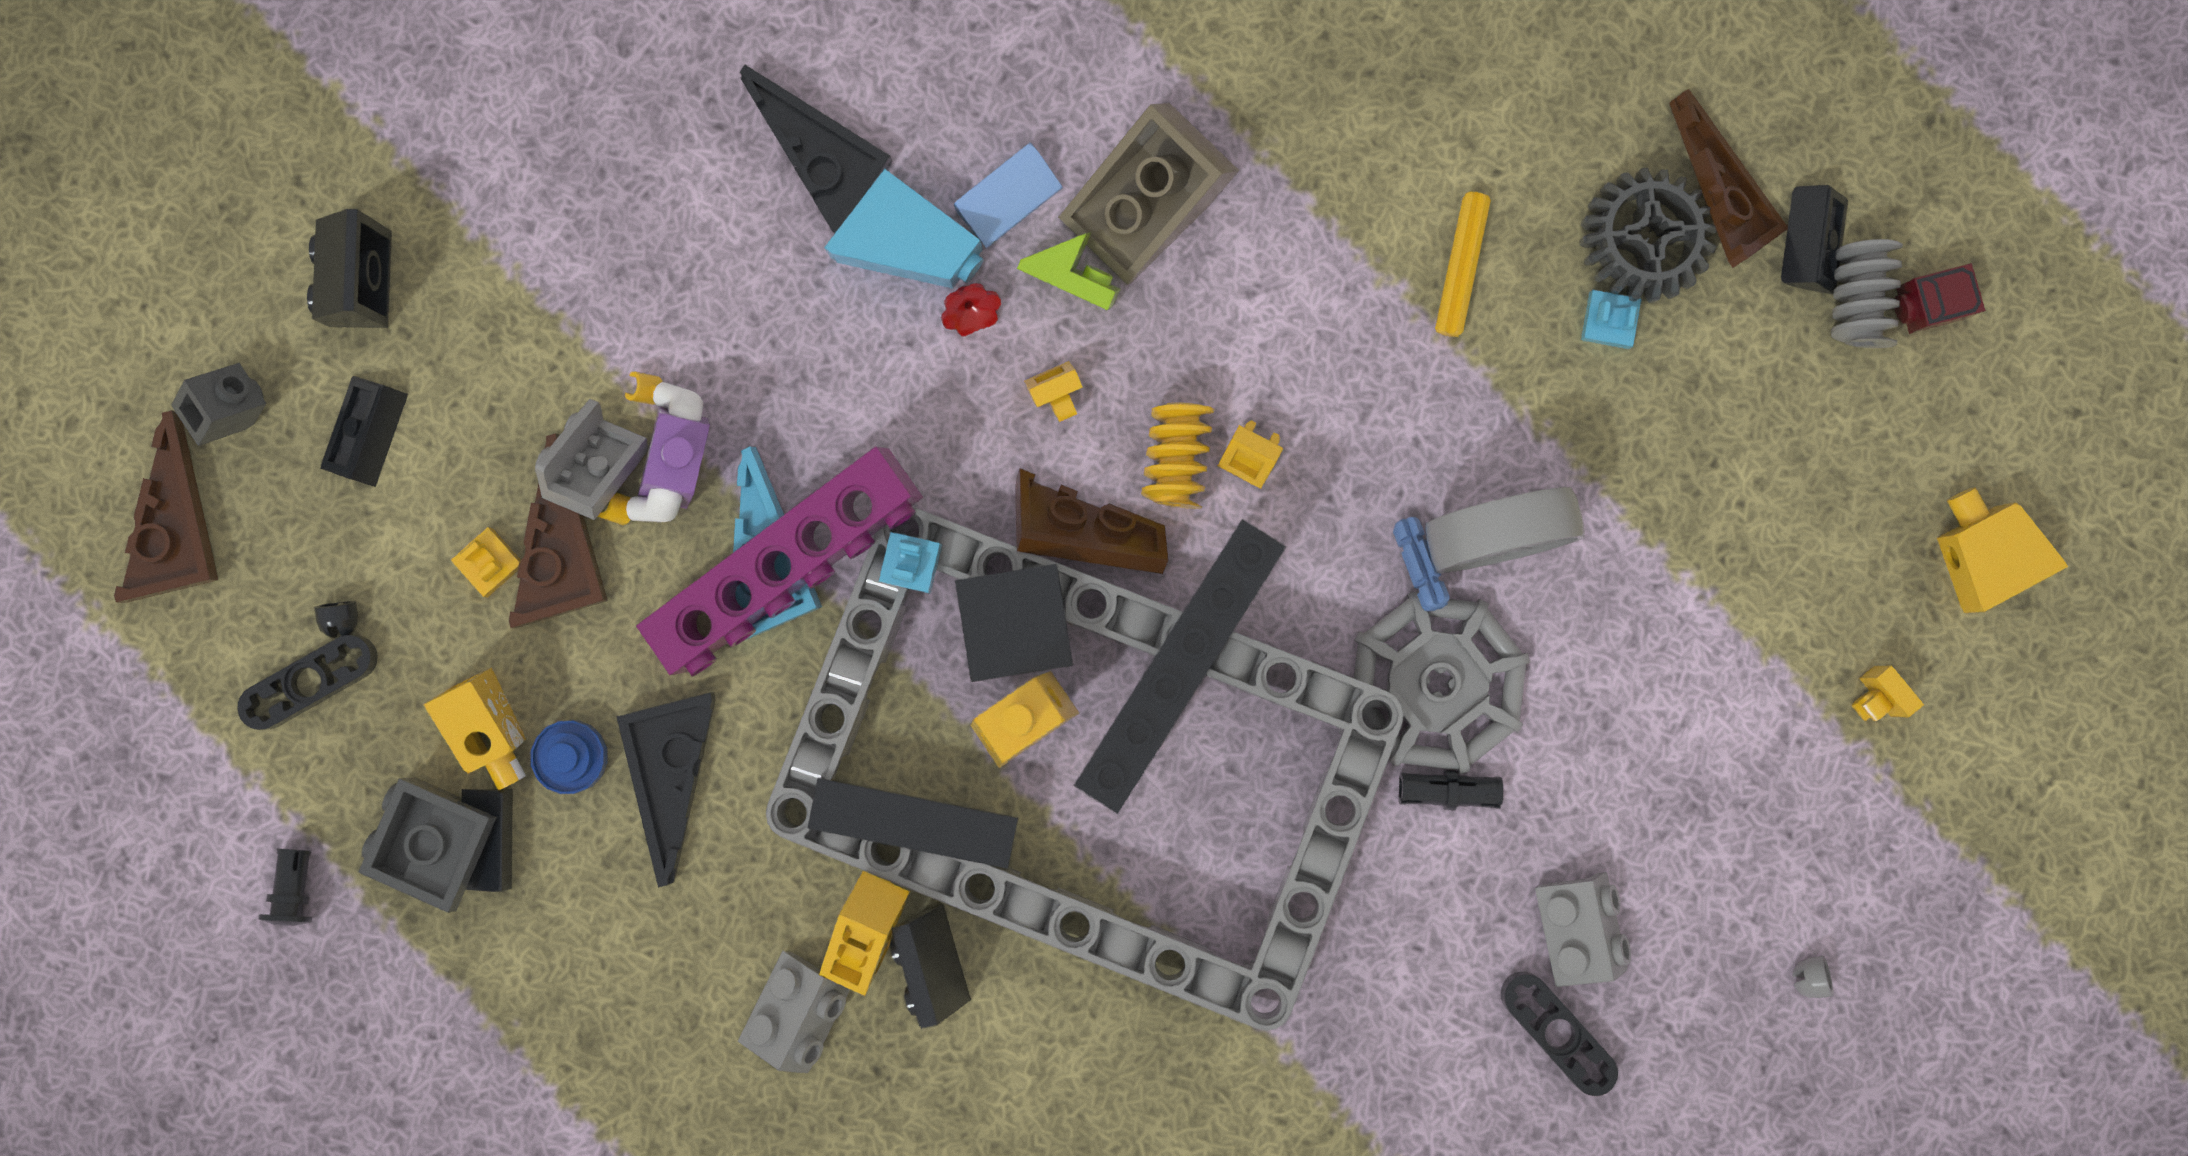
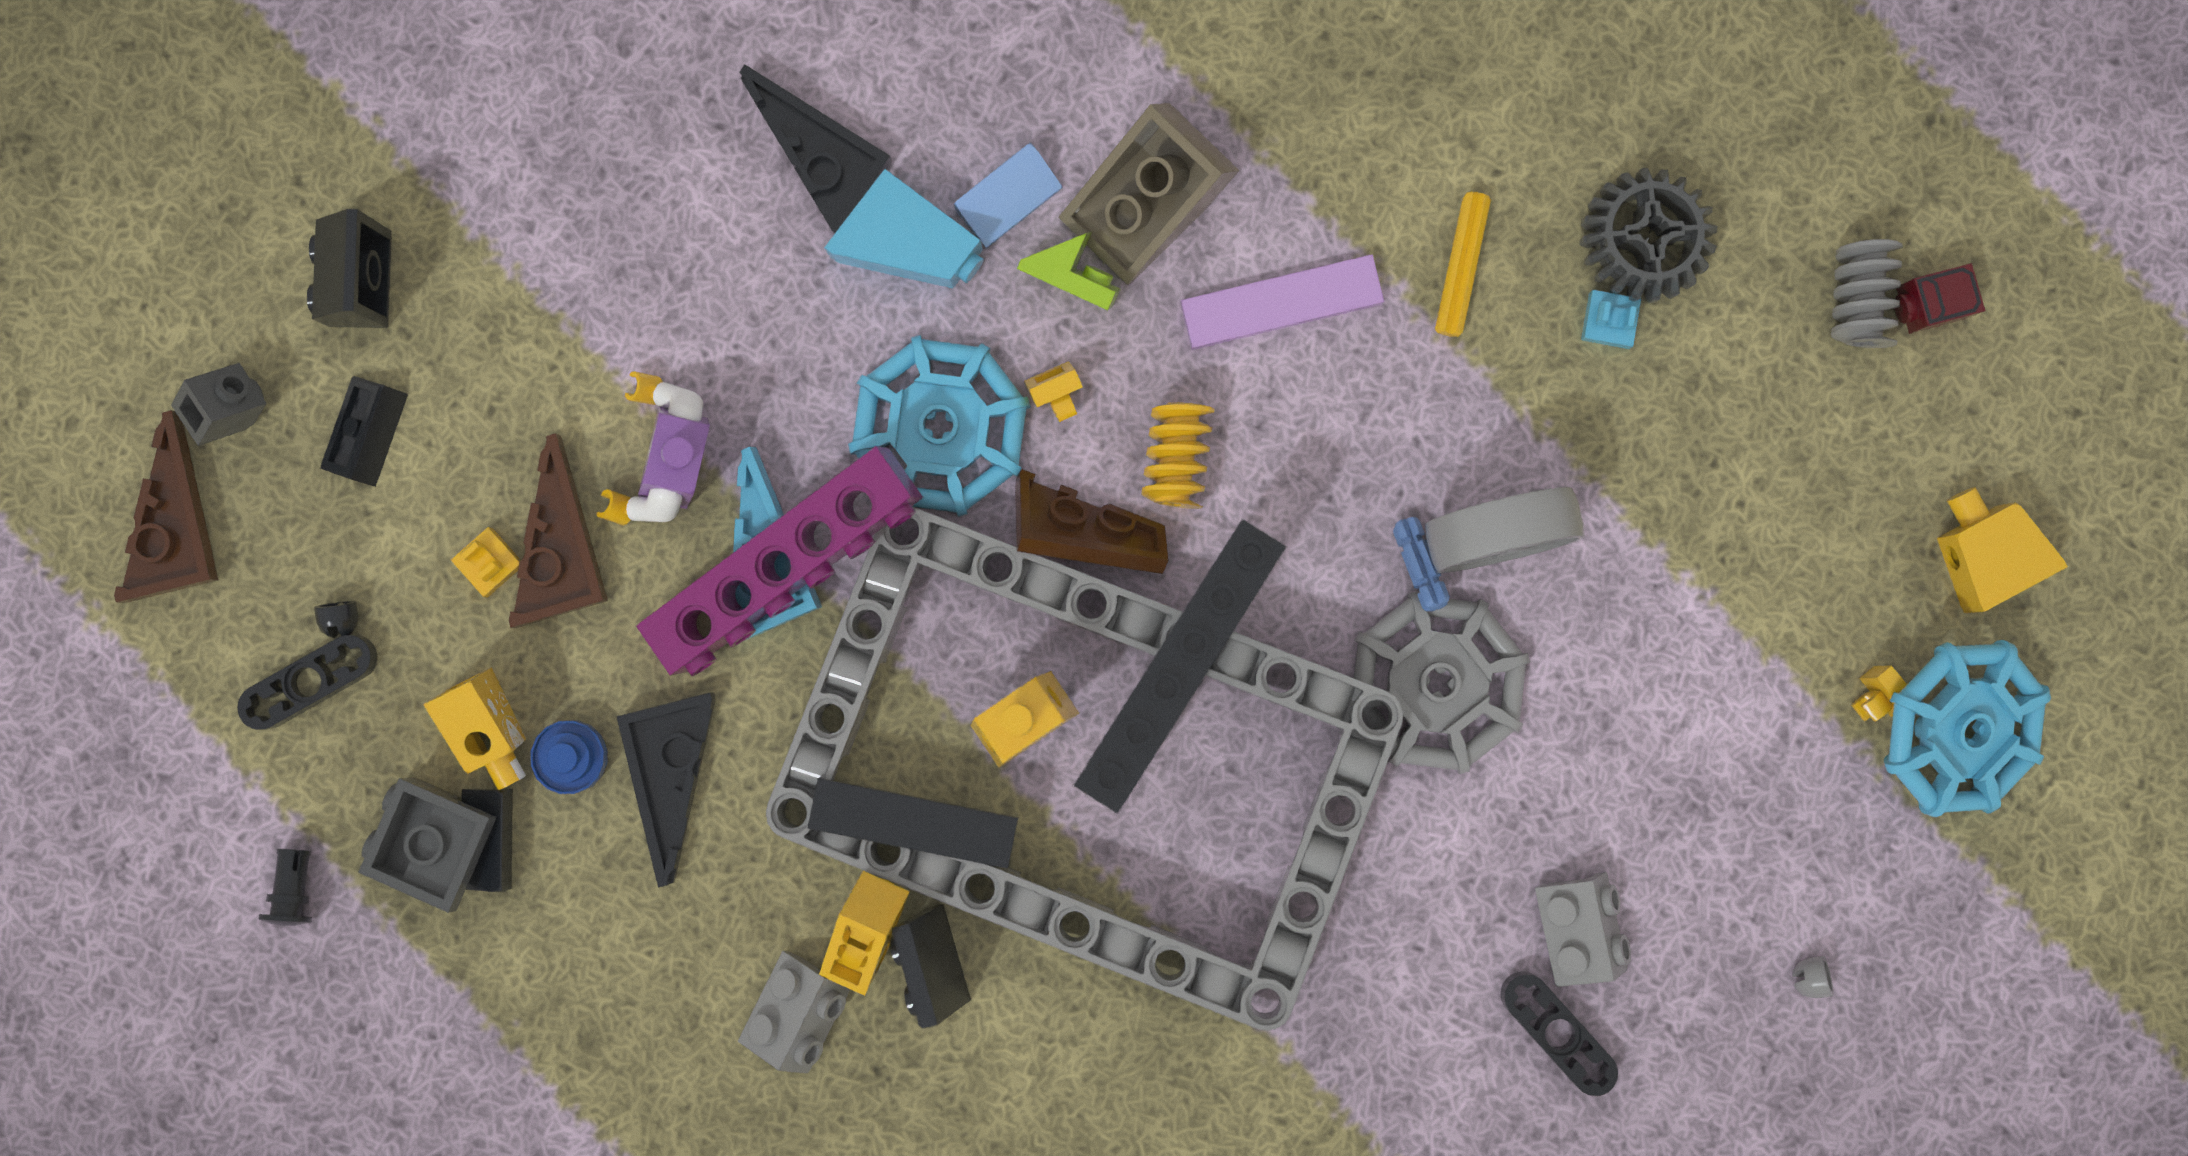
light grey bracket [535,399,648,520] -> none
medium azure tile [879,532,942,594] -> none
red plant [941,283,1001,337] -> none
black tile [955,564,1074,682] -> none
yellow tile [1217,420,1283,489] -> none
black pin [1398,771,1503,811] -> none
reddish brown wing [1669,89,1788,268] -> none
black slope [1781,185,1848,294] -> none
none -> medium azure plate [848,335,1031,517]
none -> lavender tile [1180,254,1384,350]
none -> medium azure plate [1884,640,2051,817]

